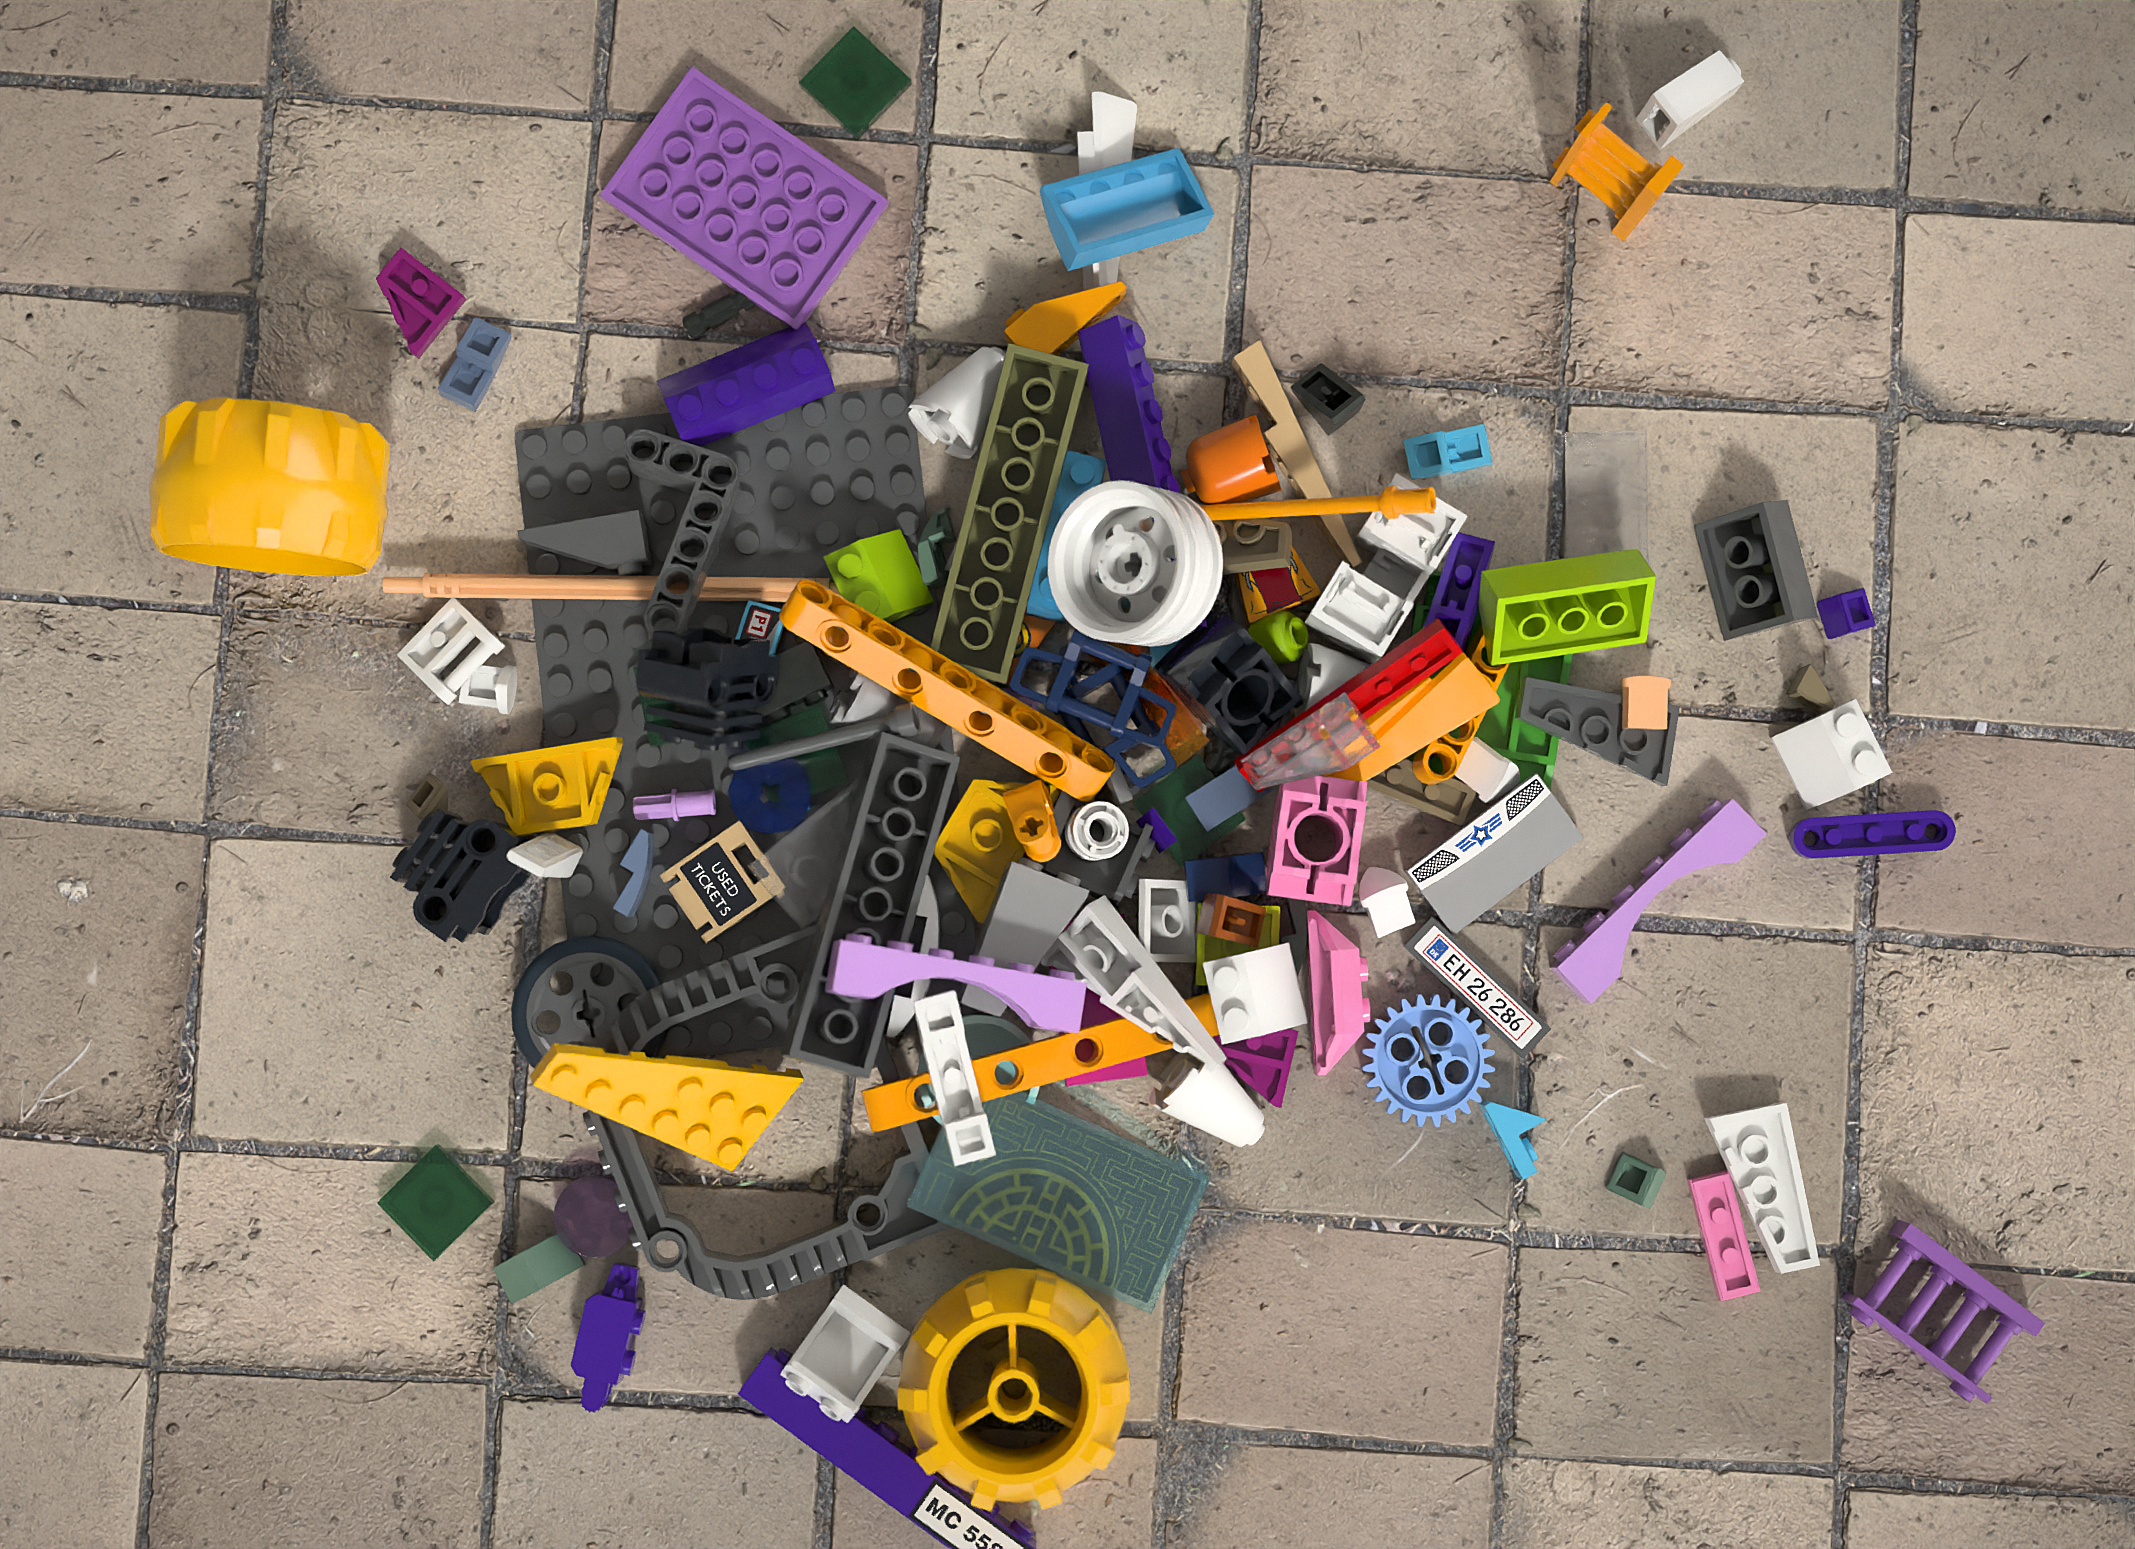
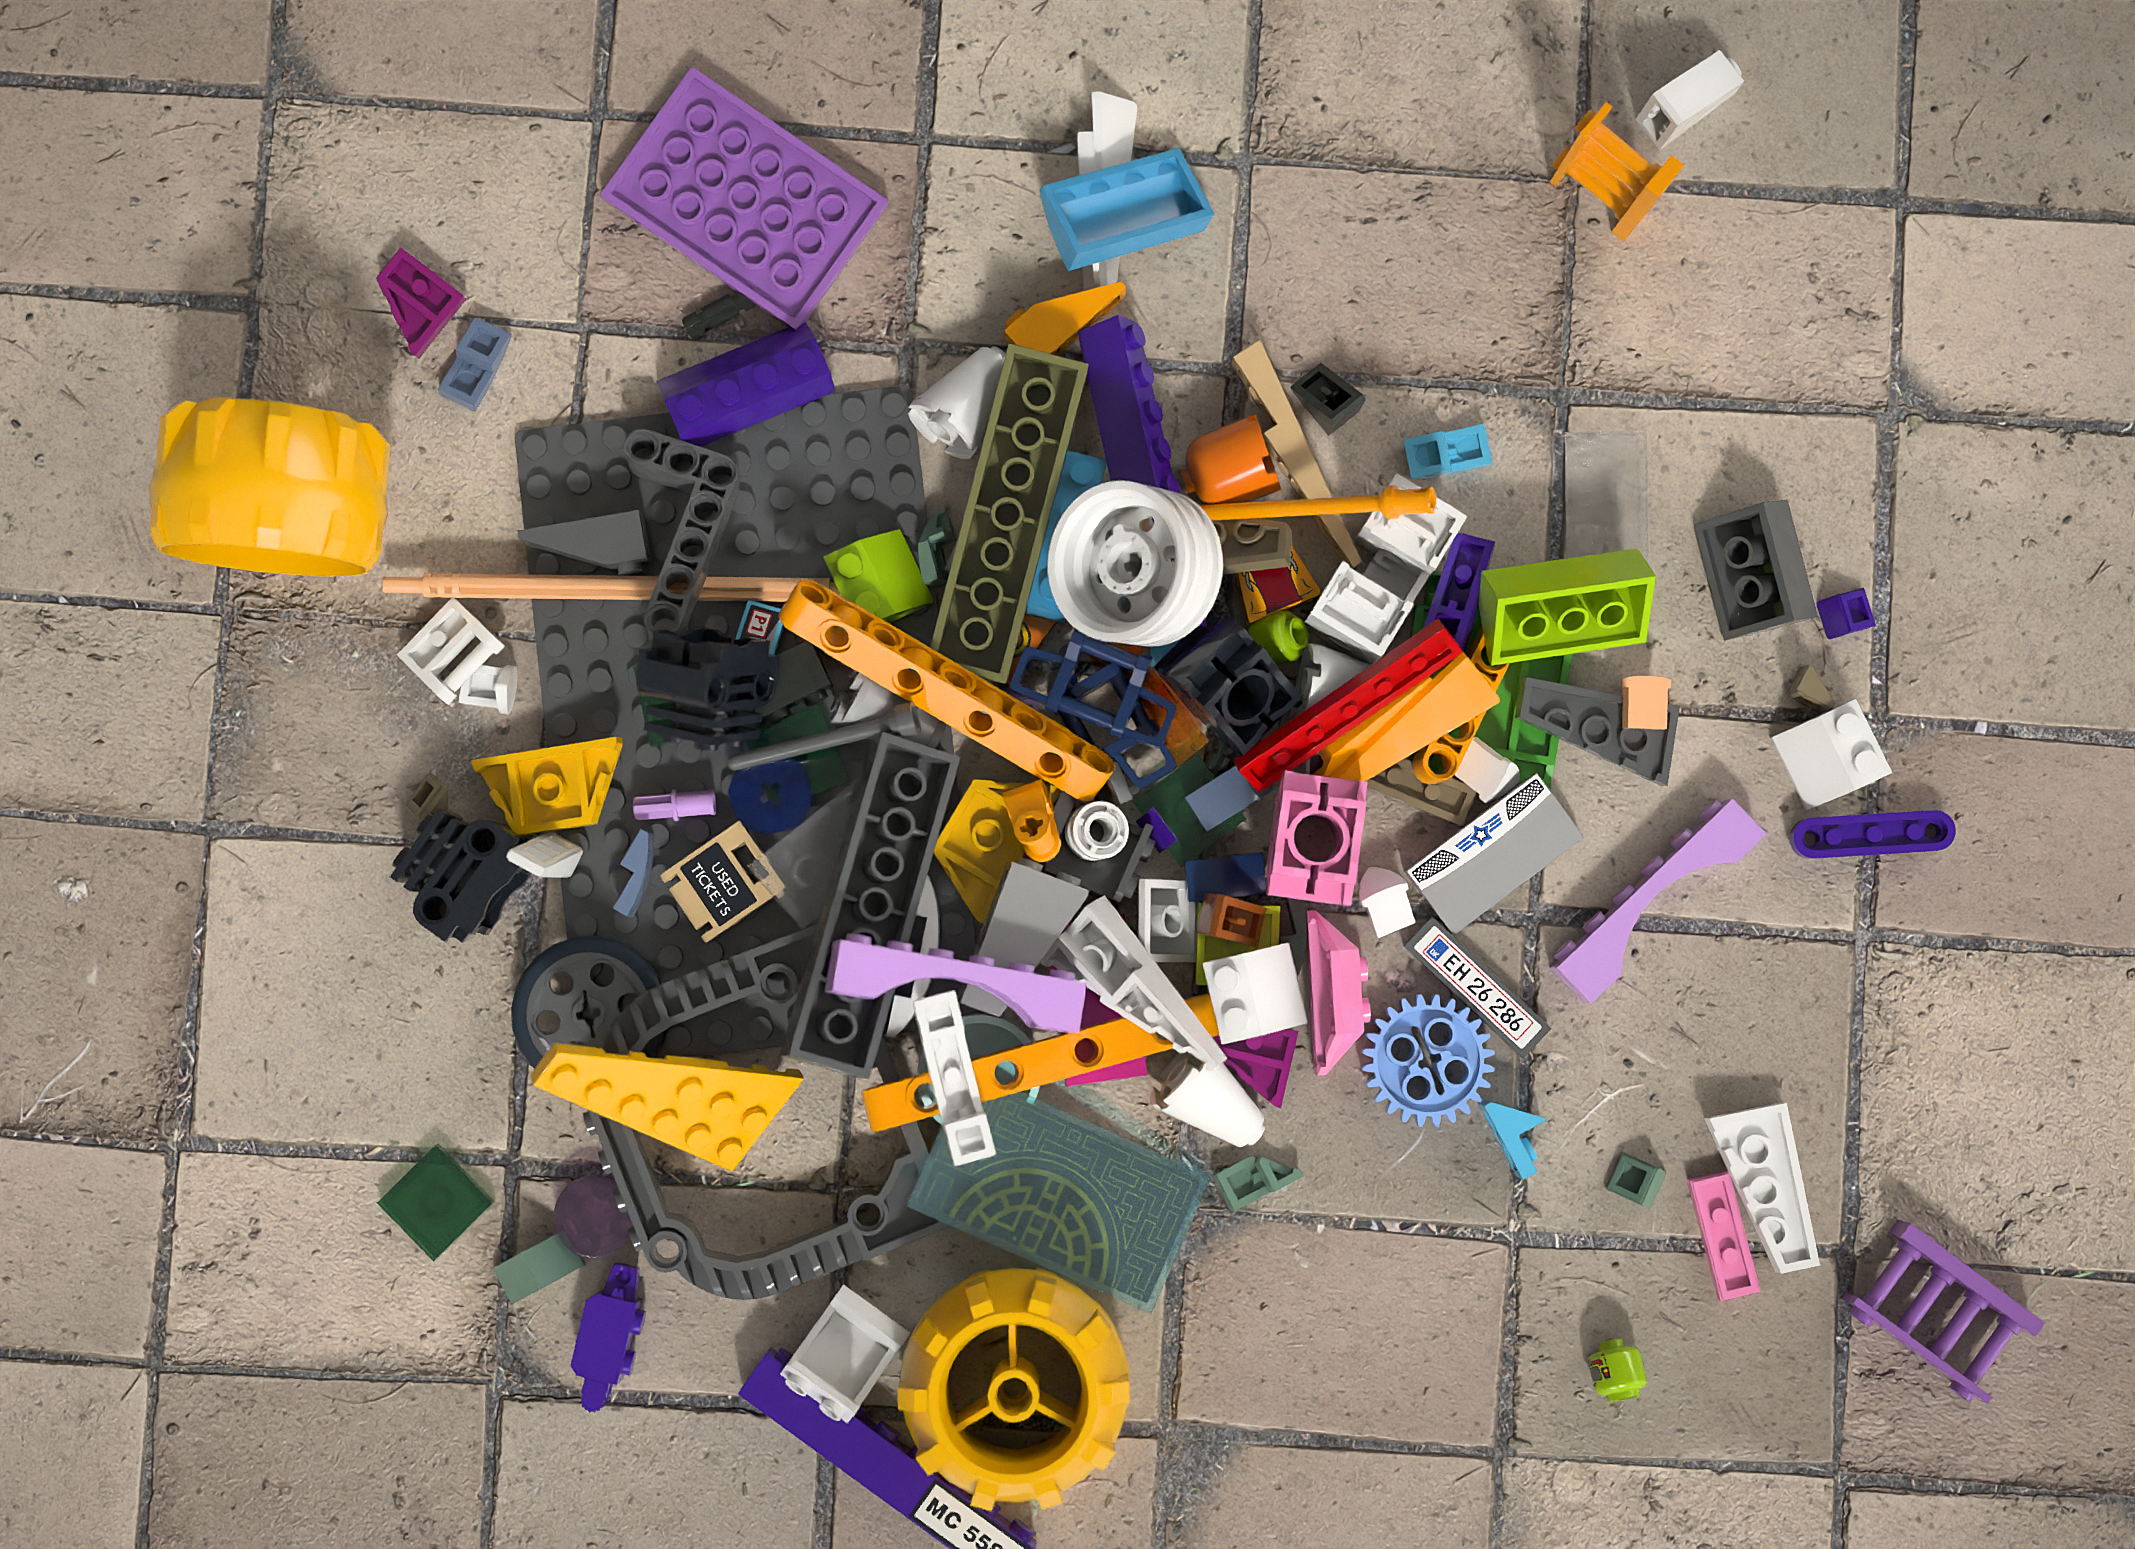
clear green tile [799,26,912,141] -> none
clear slope [1241,693,1381,789] -> none
none -> sand green slope [1212,1156,1303,1212]
none -> lime head [1588,1339,1647,1402]

